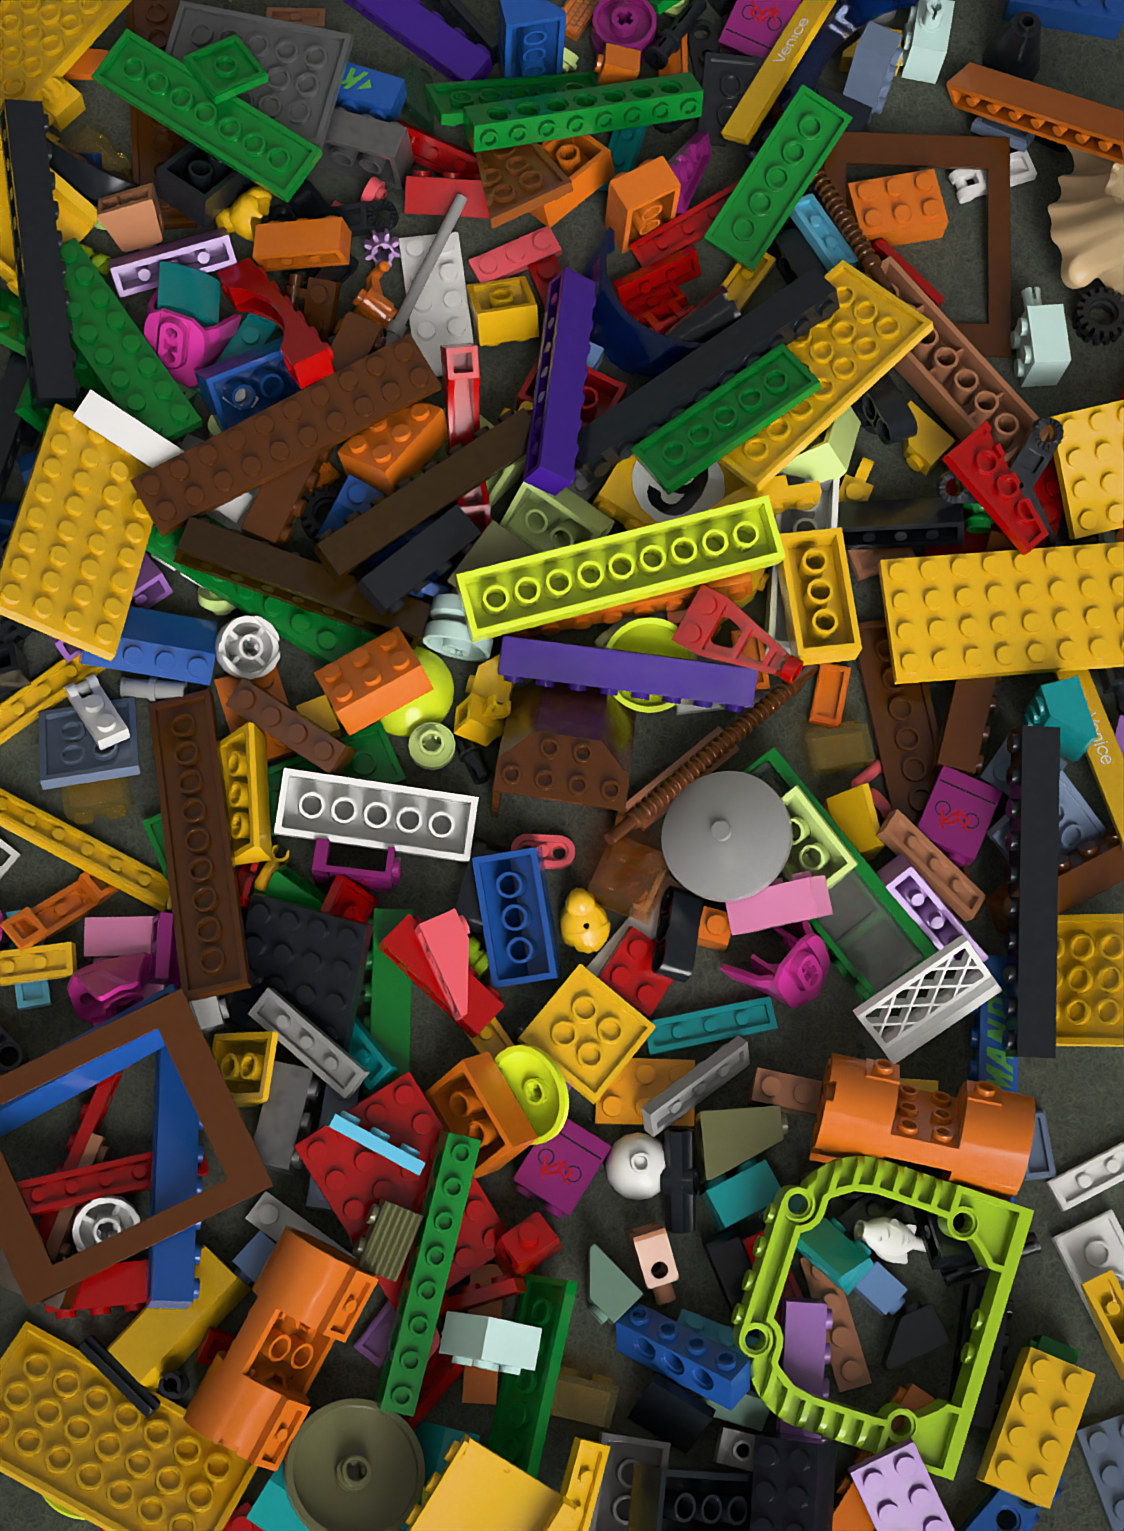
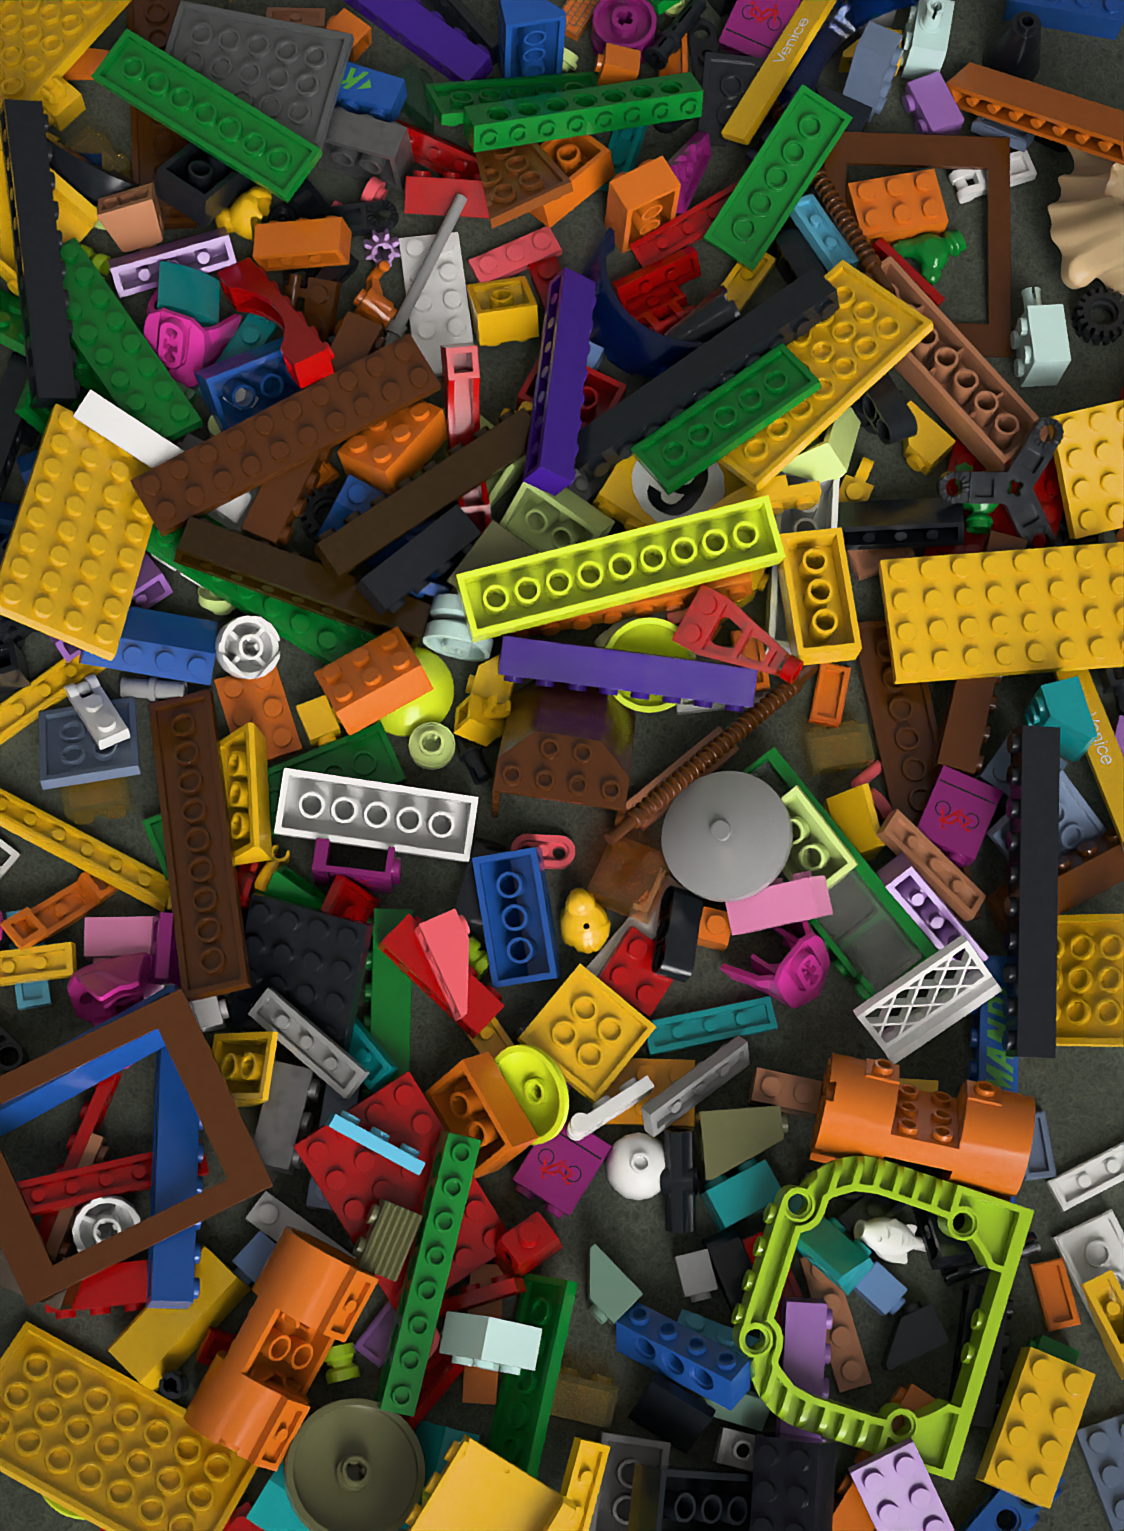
black axle [79,1335,161,1417] -> none
green tile [183,34,268,104] -> none
reddish brown brick [226,678,357,776] -> none
torso [625,1221,679,1305] -> none
red wing [942,420,1049,556] -> none
none -> lime wheel [324,1342,361,1384]
none -> orange brick [325,8,372,63]
none -> white plate [566,1076,655,1141]
none -> light grey brick [672,1249,718,1303]
none -> green animal [892,229,966,285]
none -> medium lavender brick [902,71,964,136]
none -> orange tile [1029,1257,1081,1332]

